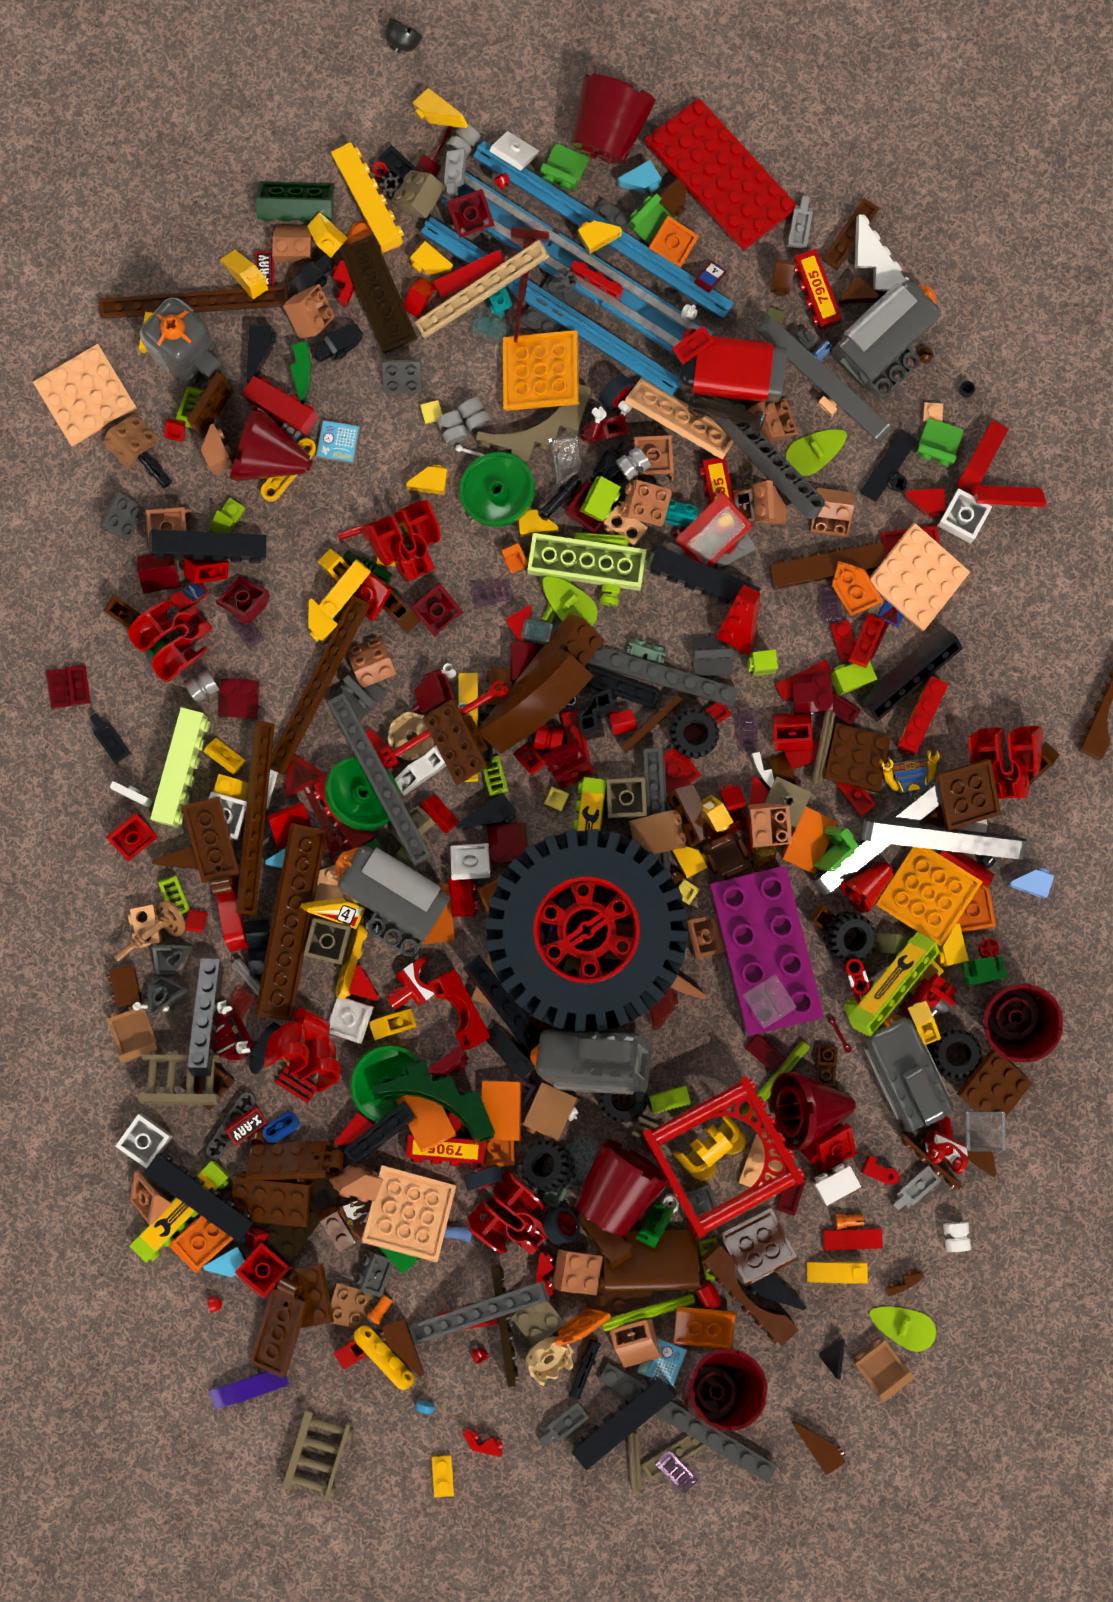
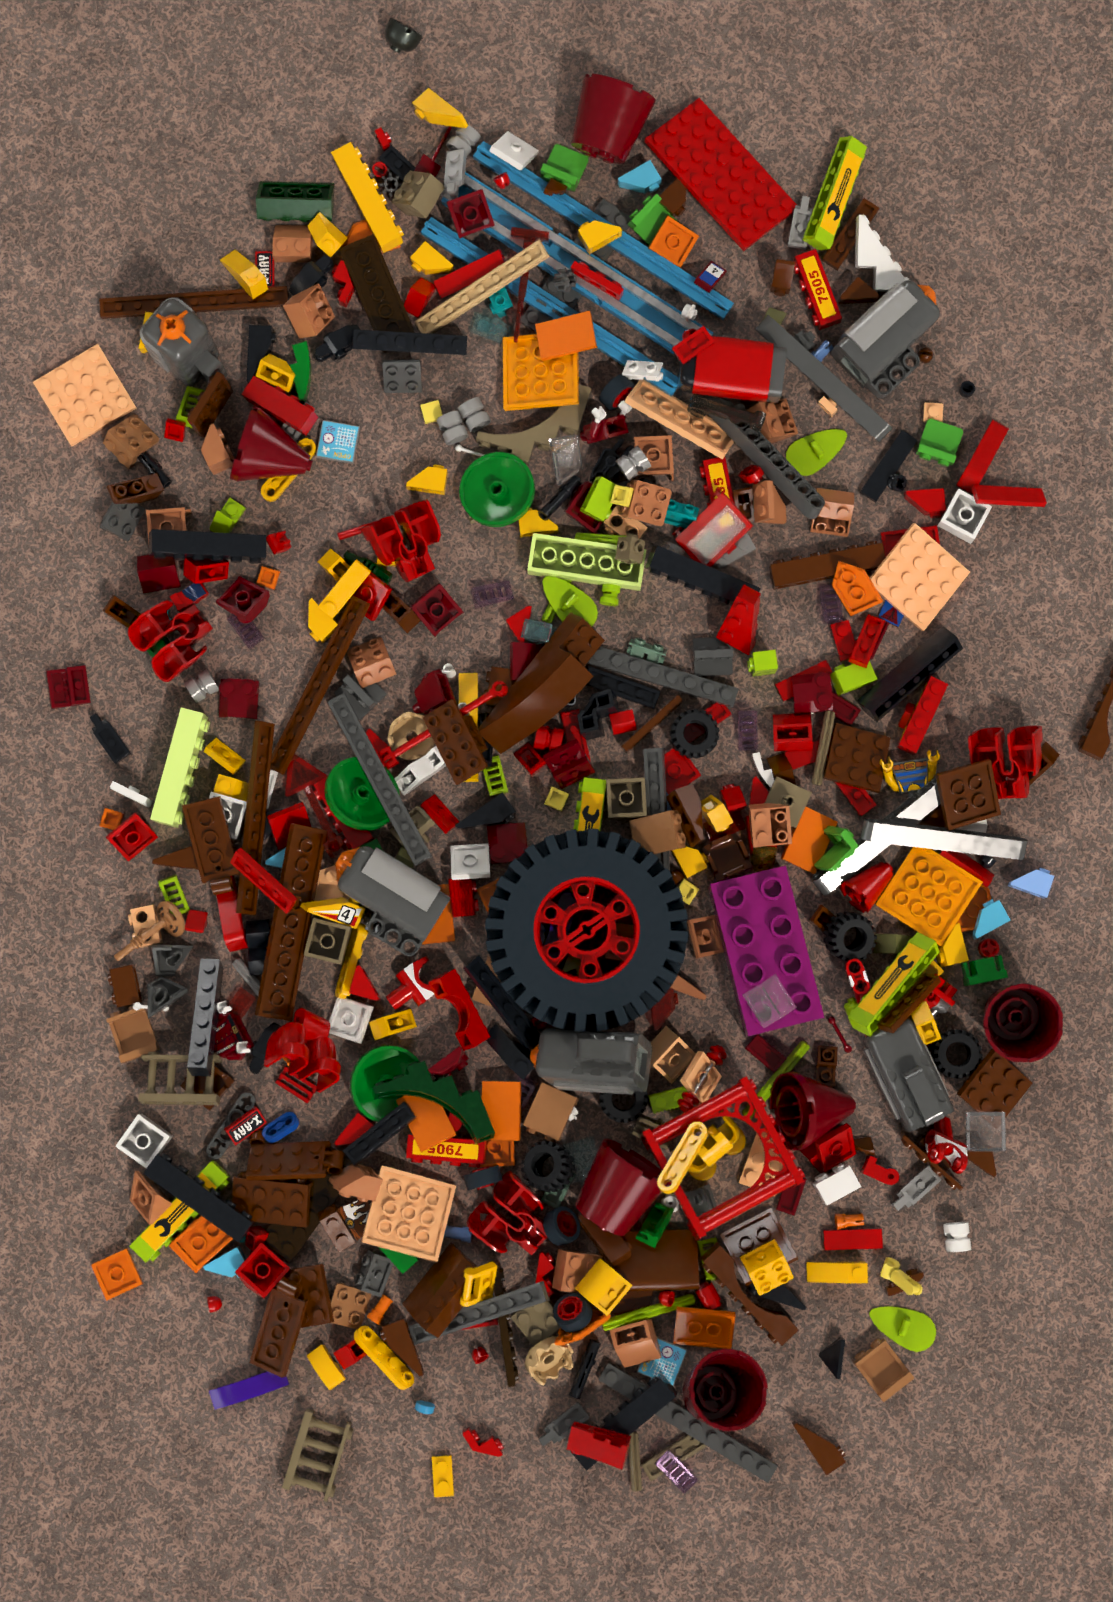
orange panel [501,543,528,574] -> none
none -> orange plate [91,1248,143,1301]
none -> orange tile [99,808,124,830]
none -> reddish brown slope [107,473,164,504]
none -> red plate [230,848,297,914]
none -> yellow slope [256,353,295,392]
none -> orange tile [256,566,280,590]
none -> red tile [266,531,292,555]
none -> yellow slope [306,1344,346,1390]
none -> black brick [351,329,467,355]
none -> red plate [374,127,392,152]
none -> reddish brown slope [402,1242,478,1338]
none -> yellow plate [460,1261,497,1307]
none -> orange tile [535,311,597,361]
none -> reddish brown tile [543,178,568,196]
none -> black wheel [553,1292,593,1332]
none -> red wedge [567,1421,632,1470]
none -> yellow brick [575,1258,633,1316]
none -> light yellow tile [610,484,634,507]
none -> dark tan brick [615,534,645,564]
none -> white hinge [622,360,663,382]
none -> light nougat slope [651,1026,696,1084]
none -> yellow plate [657,1122,708,1194]
none -> red hinge [658,1290,675,1307]
none -> light nougat plate [677,1045,727,1112]
none -> red plate [738,464,764,485]
none -> yellow bracket [740,1239,794,1295]
none -> brick [802,136,867,250]
none -> reddish brown tile [854,1137,875,1155]
none -> reddish brown tile [877,973,941,1033]
none -> light yellow piece [880,1257,922,1295]
none -> red tile [898,703,915,729]
none -> medium azure slope [972,899,1010,939]

